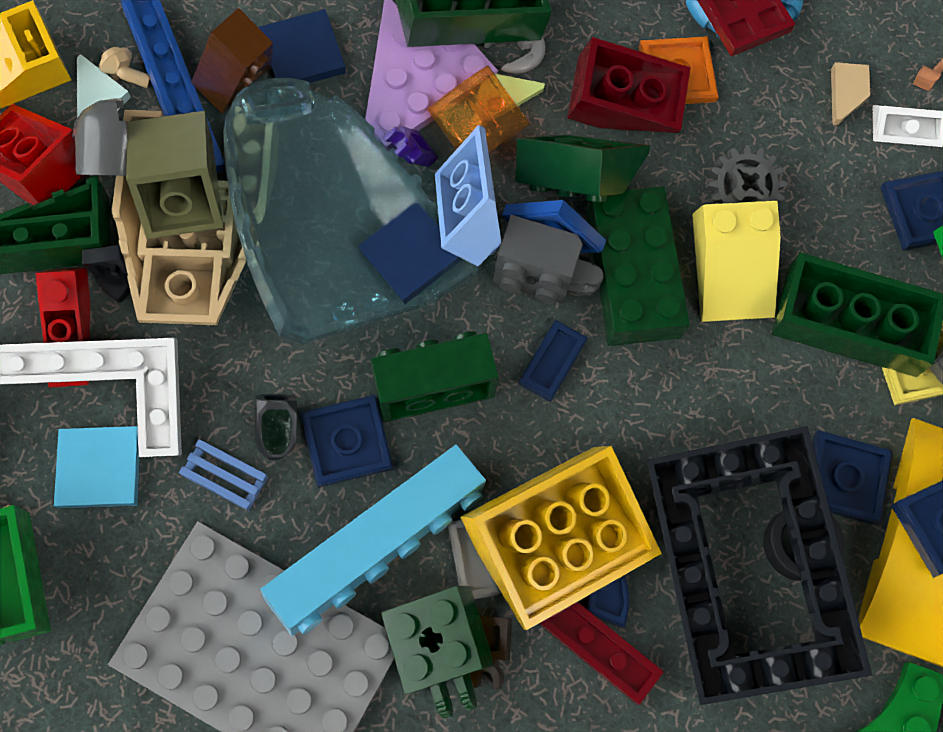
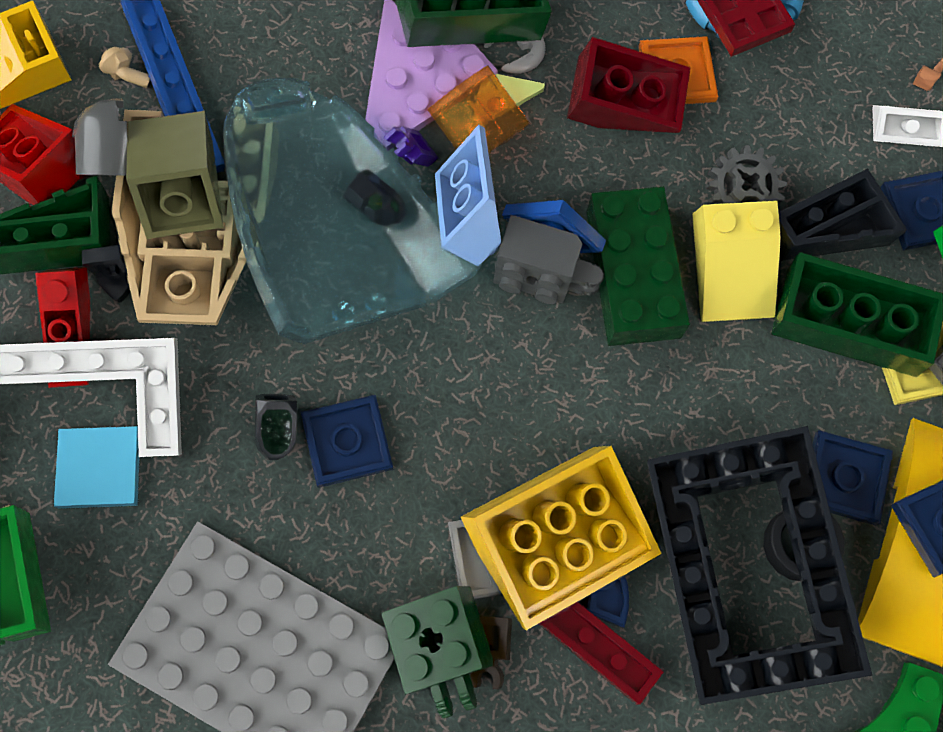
light aqua tile [77,54,131,118] -> none
medium blue tile [179,439,268,511] -> none
reddish brown wedge [191,8,273,114] -> none
dark blue tile [259,9,346,92] -> none
medium azure brick [260,445,486,637] -> none
dark blue tile [358,201,463,304] -> none
dark green brick [370,331,498,423] -> none
dark green slope [515,134,650,202] -> none
dark blue tile [518,320,588,403] -> none
tan tile [831,62,870,125] -> none
none -> black rock [343,168,407,227]
none -> black wedge [779,168,907,261]

